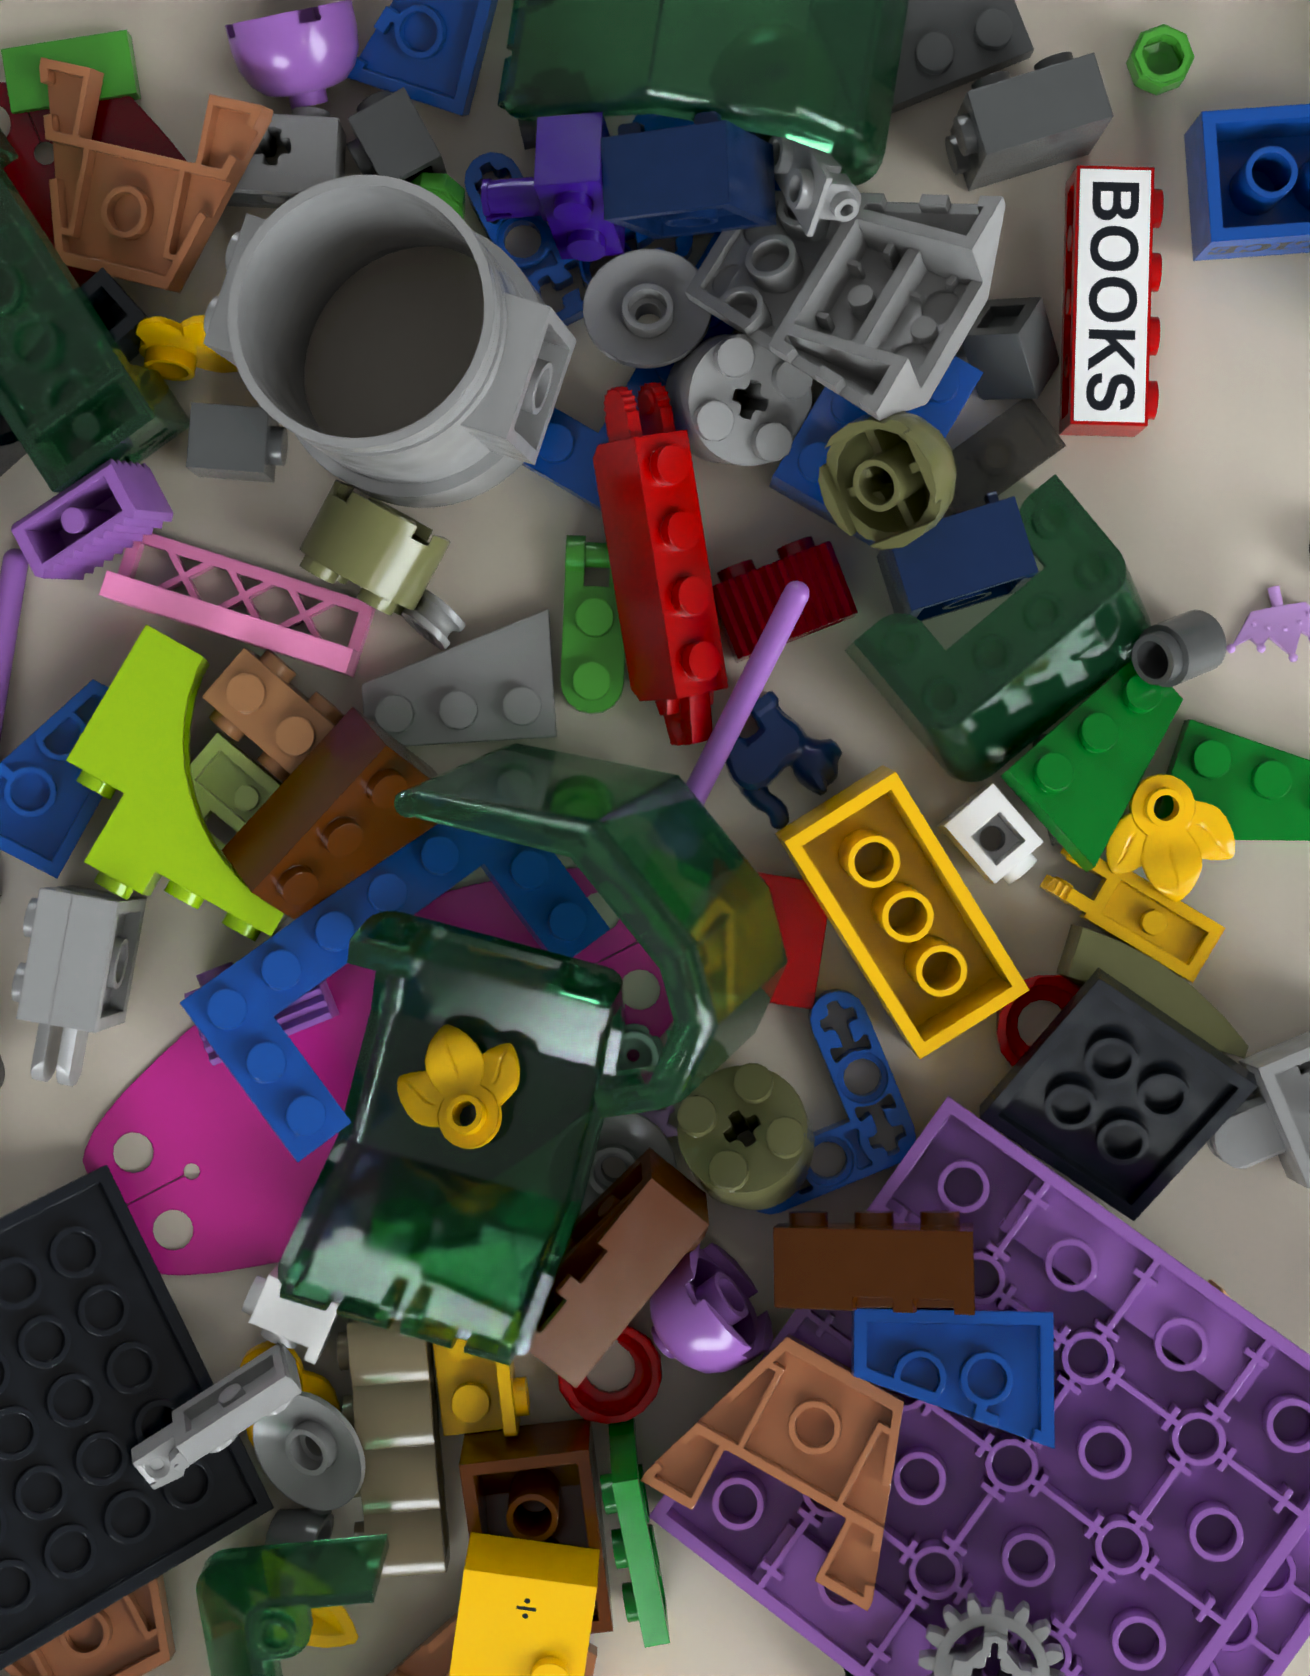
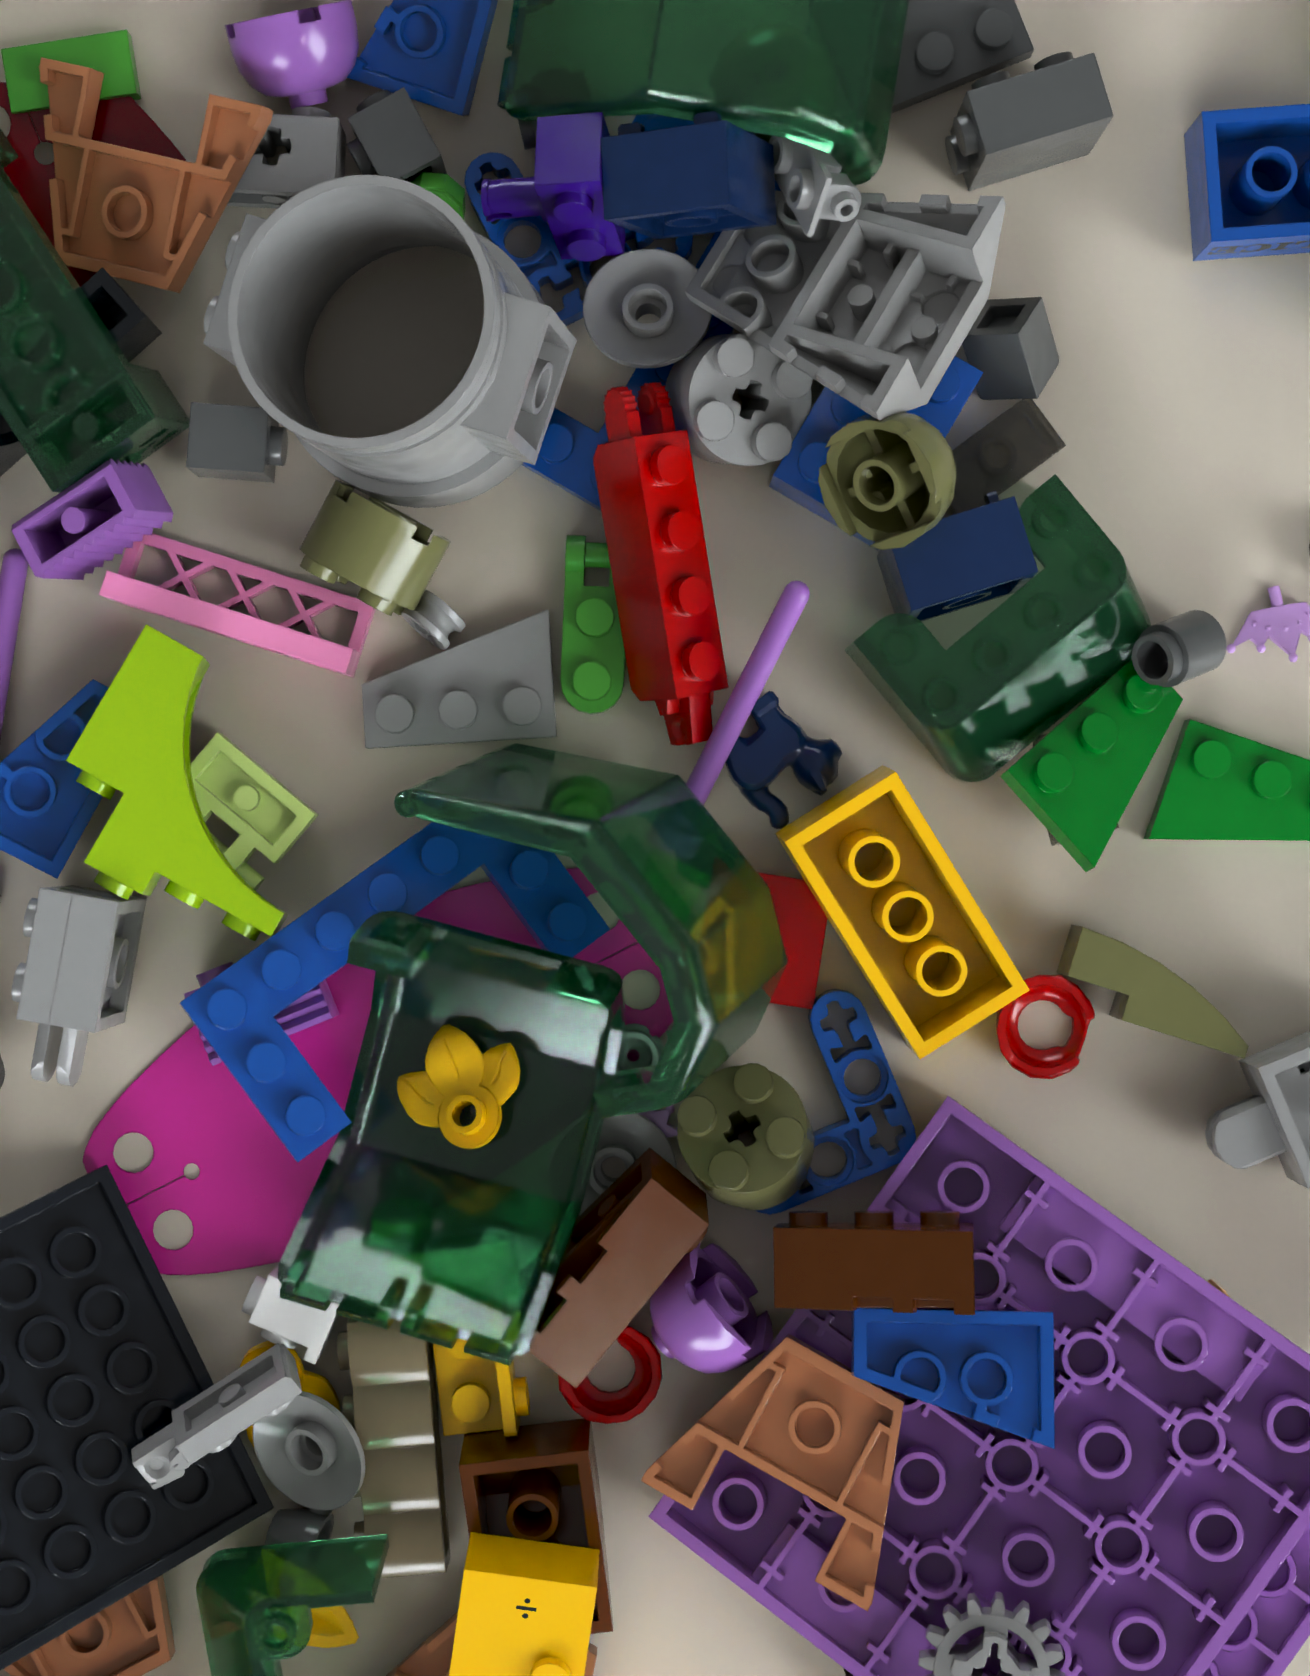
yellow plate [136,315,238,381] -> none
medium nougat brick [202,648,344,782] -> none
reddish brown wedge [221,707,465,920] -> none
green wing [600,1418,670,1648] -> none
dark red brick [712,536,858,663] -> none
white brick [937,783,1044,885] -> none
black plate [980,968,1258,1221] -> none
yellow hinge [1040,847,1226,983] -> none
brick [1059,165,1164,437] -> none
yellow plate [1105,774,1235,902] -> none
bright green tile [1126,24,1195,96] -> none

